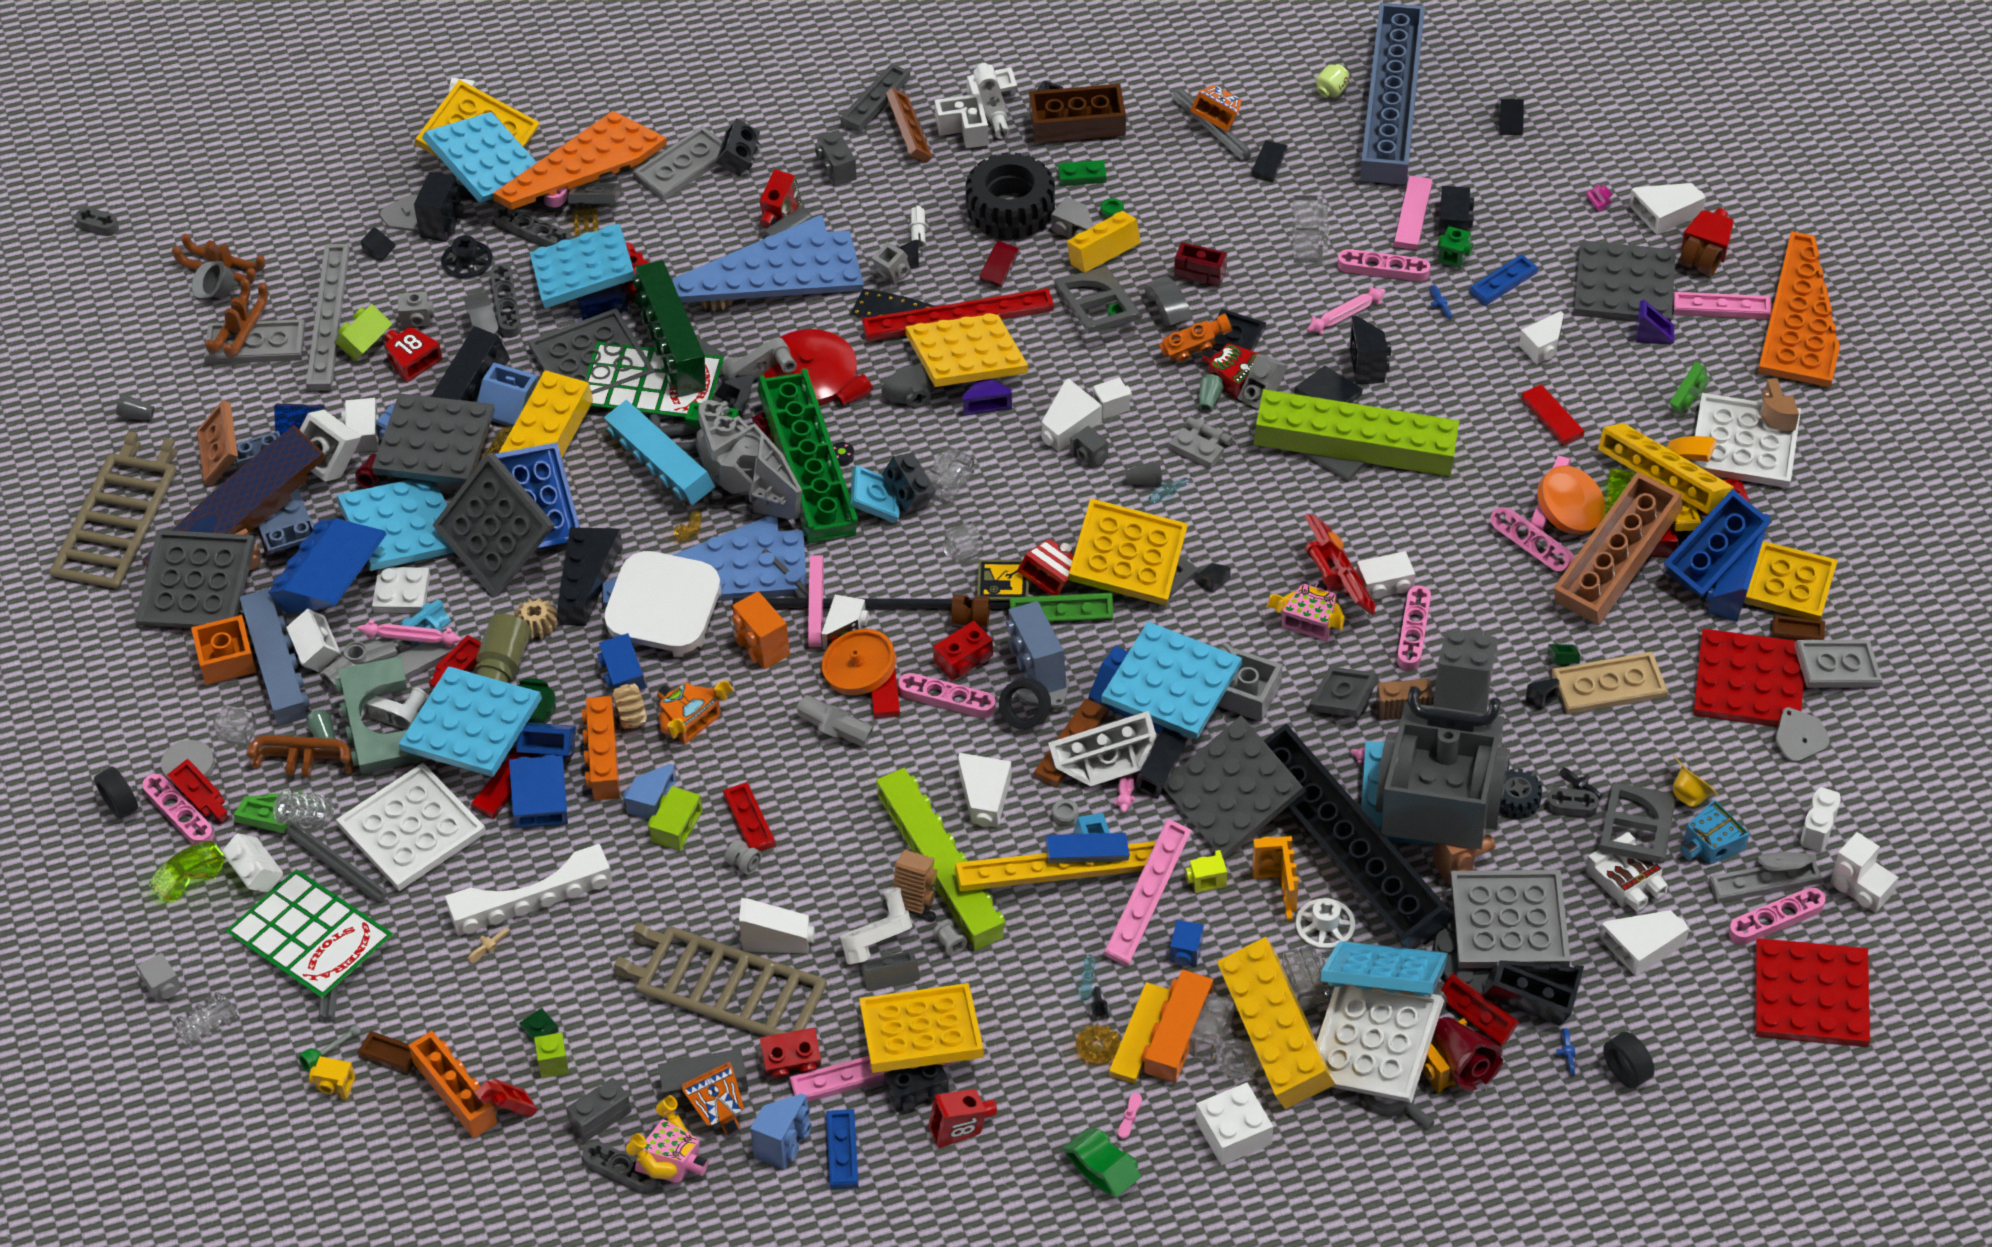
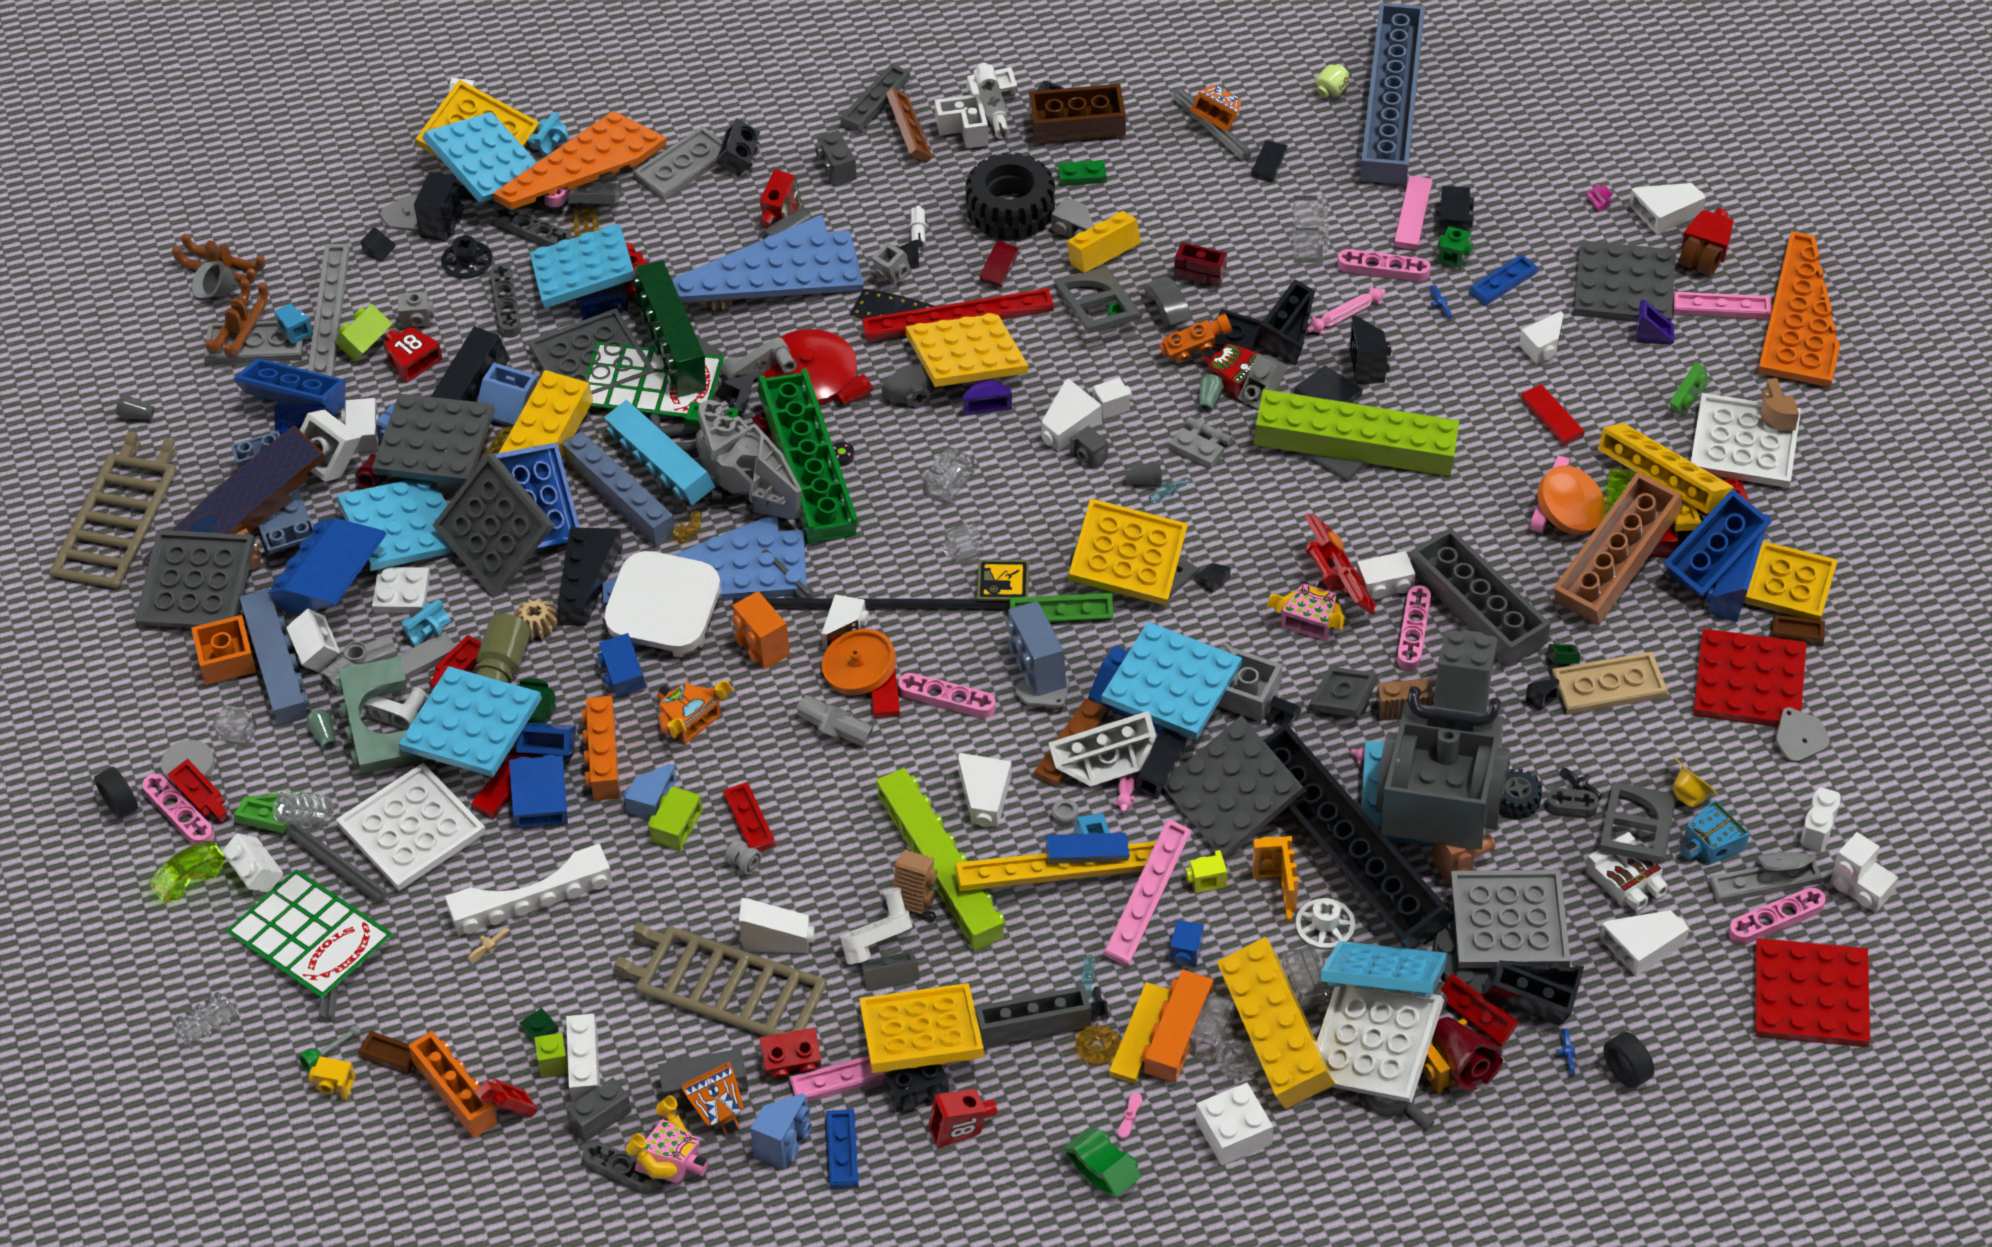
dark grey beam [75,207,119,236] -> none
light grey brick [137,953,182,1003] -> none
nougat tile [197,400,238,487] -> none
dark orange piece [246,735,354,777] -> none
bright pink wheel [358,620,462,647] -> none
dark grey piece [464,292,498,334] -> none
tan gear [613,684,647,729] -> none
bright pink beam [808,555,824,647] -> none
medium azure tile [850,465,899,523] -> none
black brick [882,452,936,513] -> none
light grey bush [932,919,968,956] -> none
red brick [933,621,993,681] -> none
reddish brown wheel [951,594,990,629] -> none
black tyre [998,678,1051,729] -> none
red torso [1017,539,1074,595] -> none
green tile [1101,198,1124,219] -> none
bright pink beam [1491,507,1574,571] -> none
black slope [1497,99,1524,135] -> none
light orange slope [1666,436,1716,462] -> none
light grey tile [1794,640,1883,688] -> none
none -> blue slope [234,358,346,415]
none -> dark azure brick [274,303,313,345]
none -> medium azure hips [528,112,569,157]
none -> sand blue brick [562,431,676,547]
none -> white brick [566,1014,600,1103]
none -> dark grey brick [975,986,1091,1047]
none -> black wedge [1254,279,1315,365]
none -> black tile [1269,696,1302,727]
none -> dark grey brick [1410,528,1551,667]

